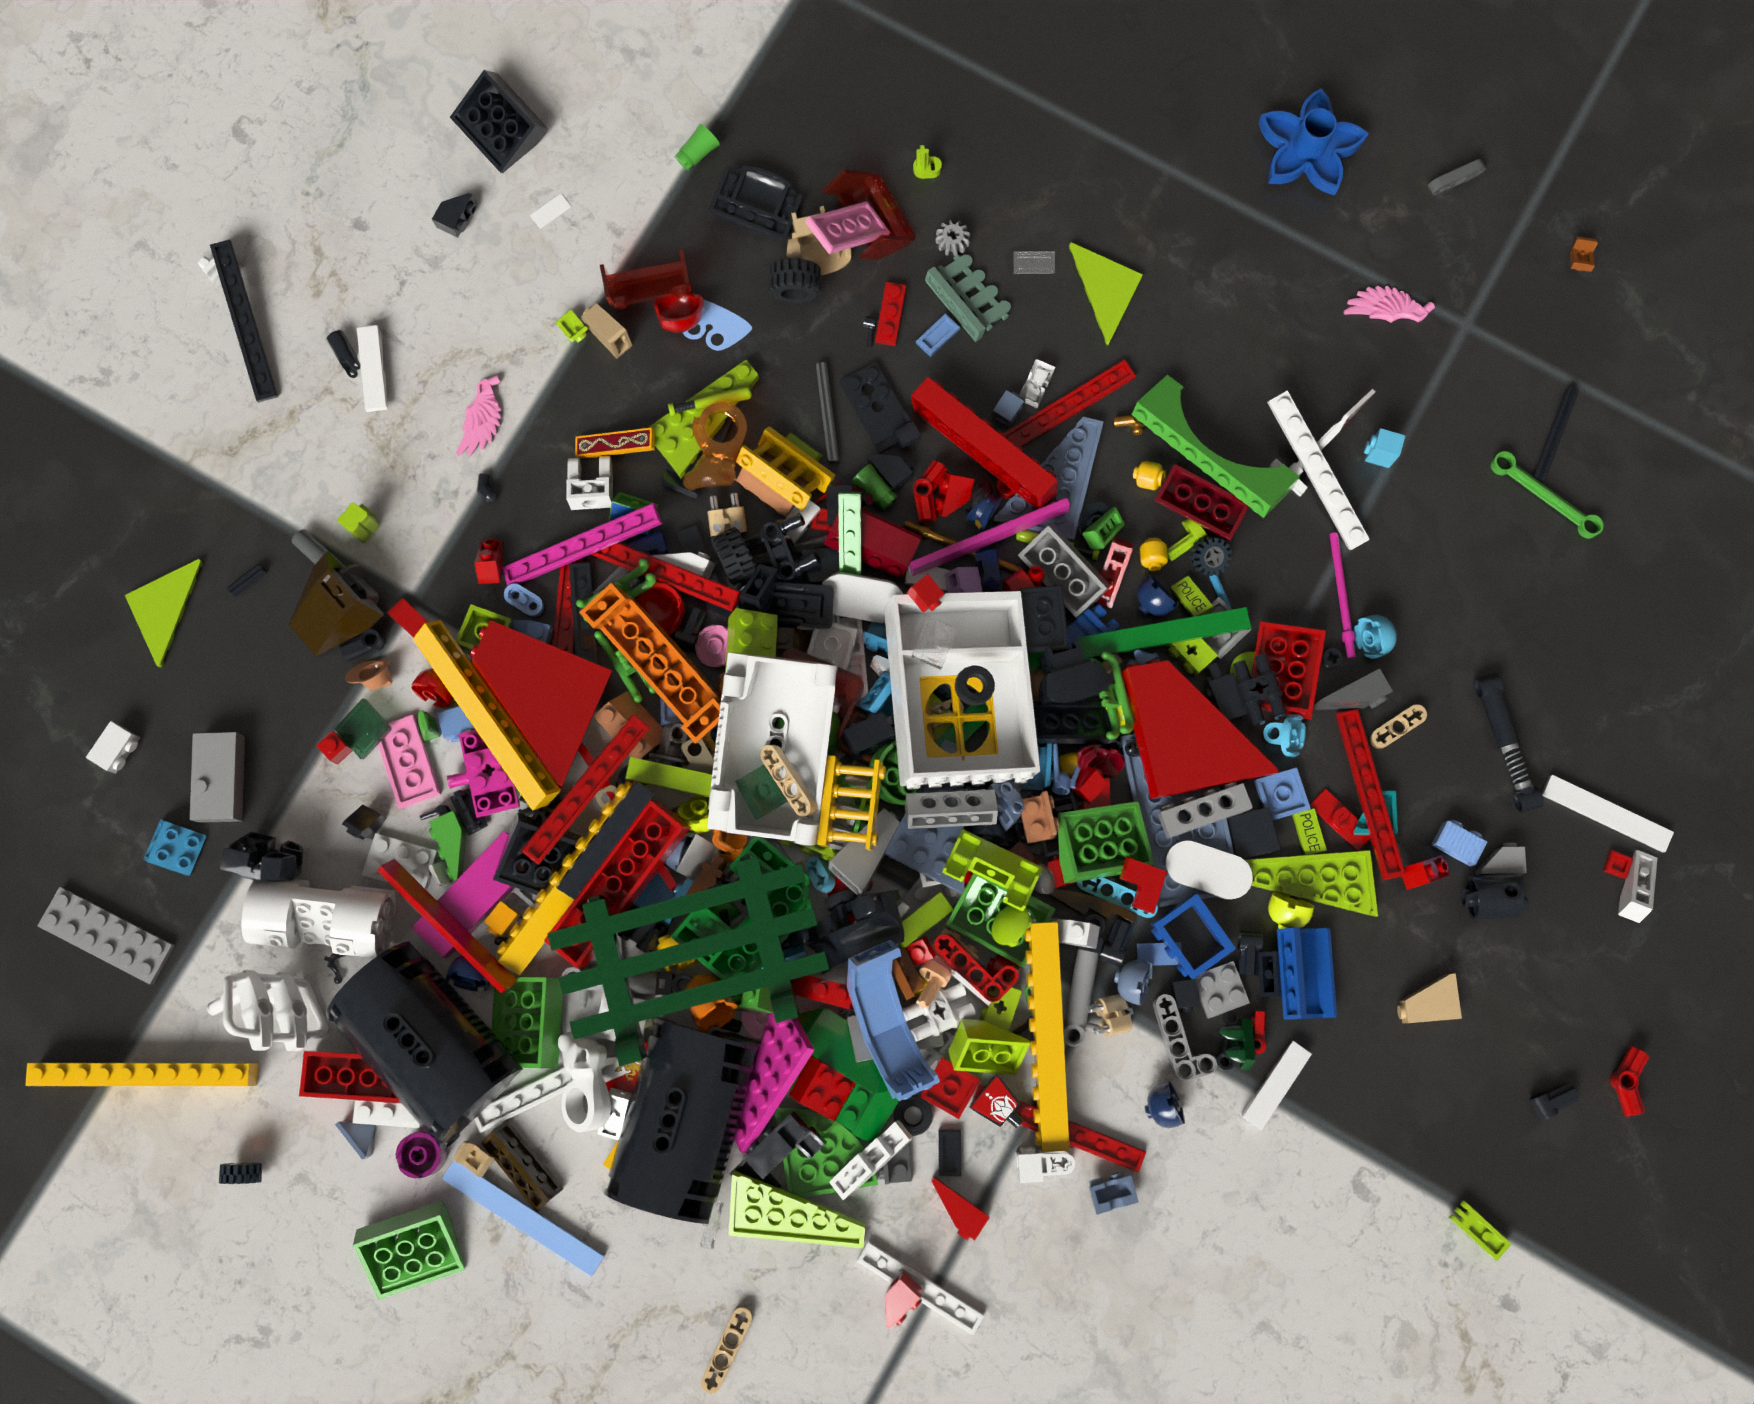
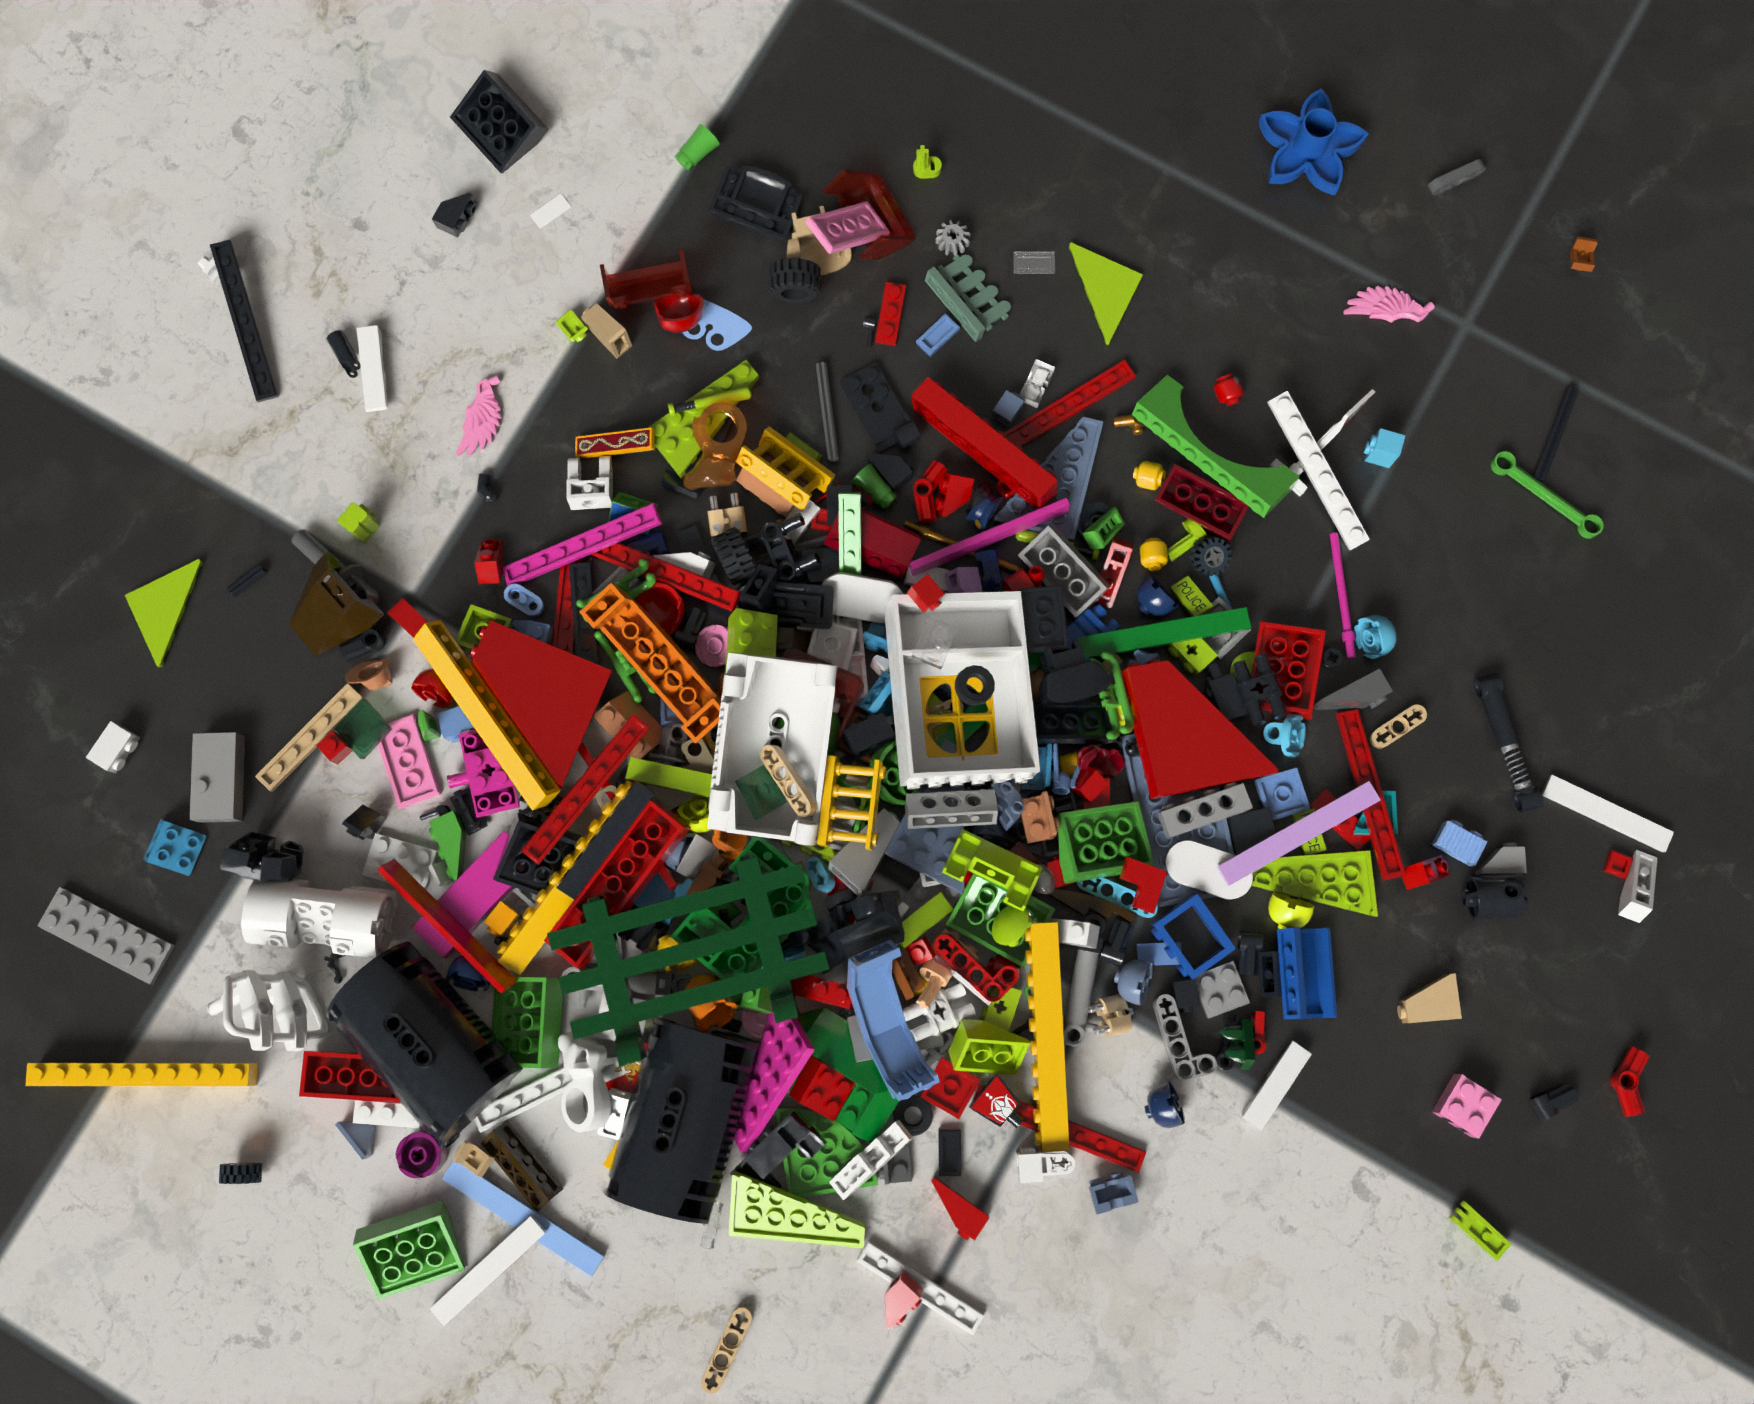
none -> tan plate [255,683,364,792]
none -> white tile [430,1215,547,1326]
none -> red head [1213,373,1244,406]
none -> lavender tile [1217,781,1381,886]
none -> bright pink brick [1432,1074,1501,1138]

